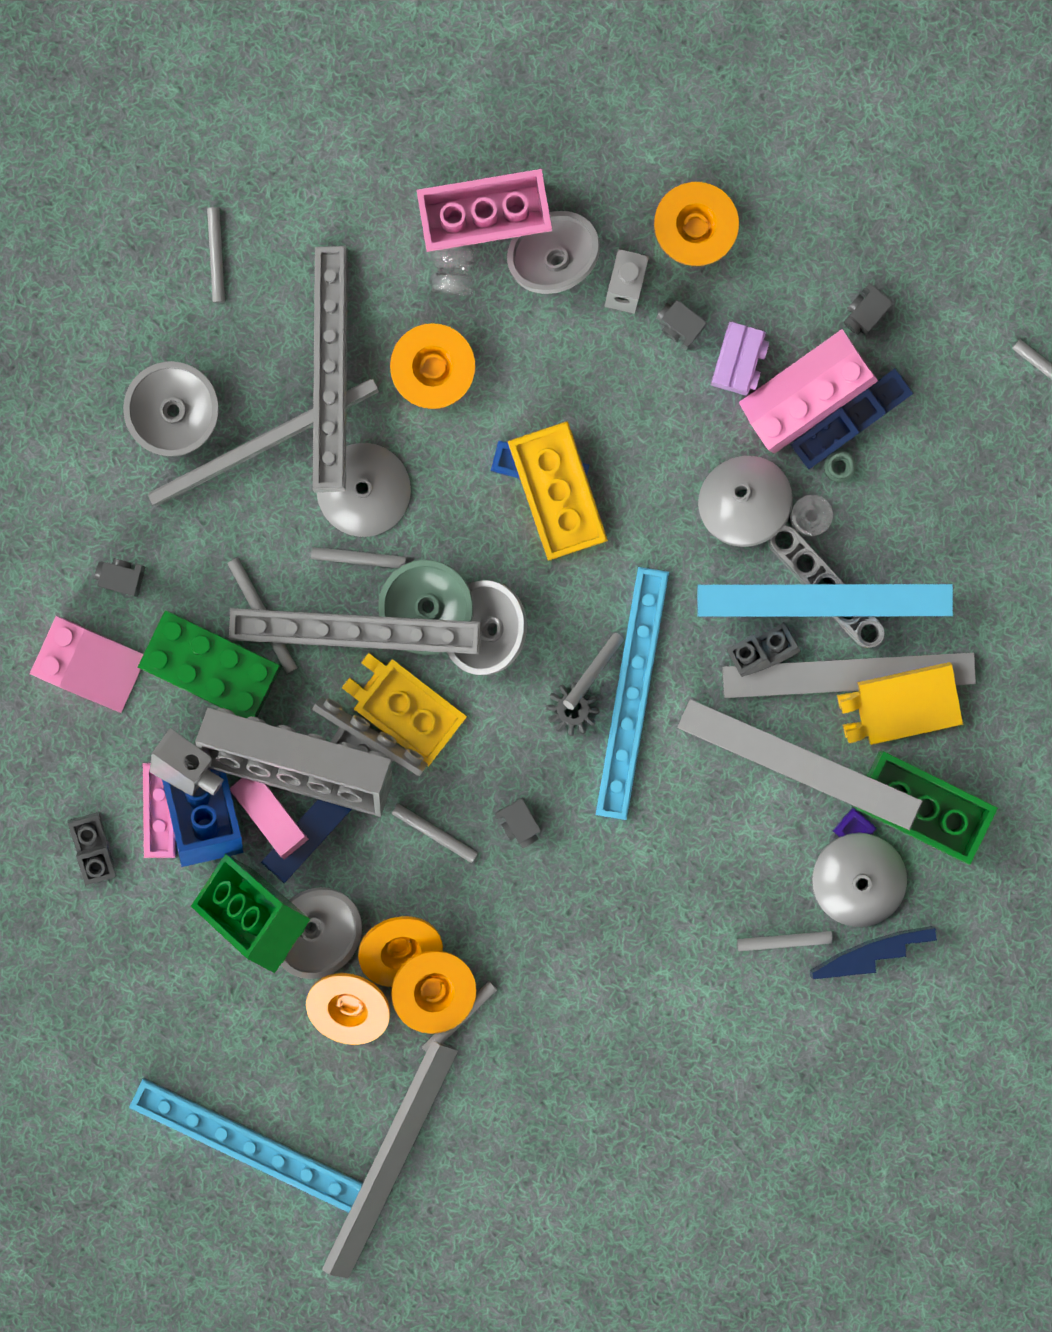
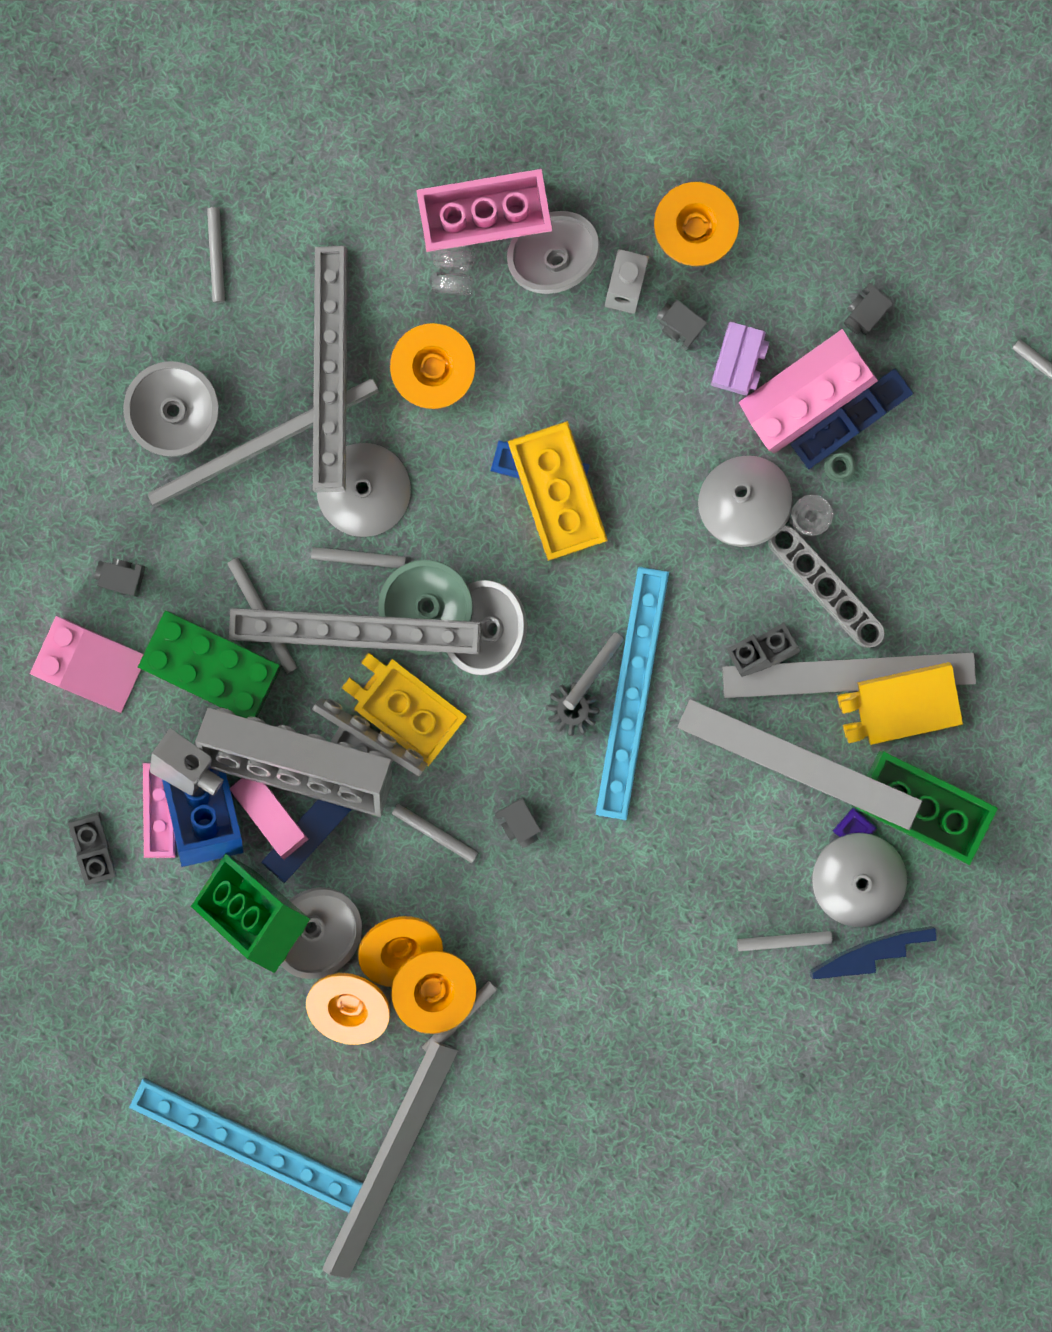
medium azure tile [697,584,953,617] -> none

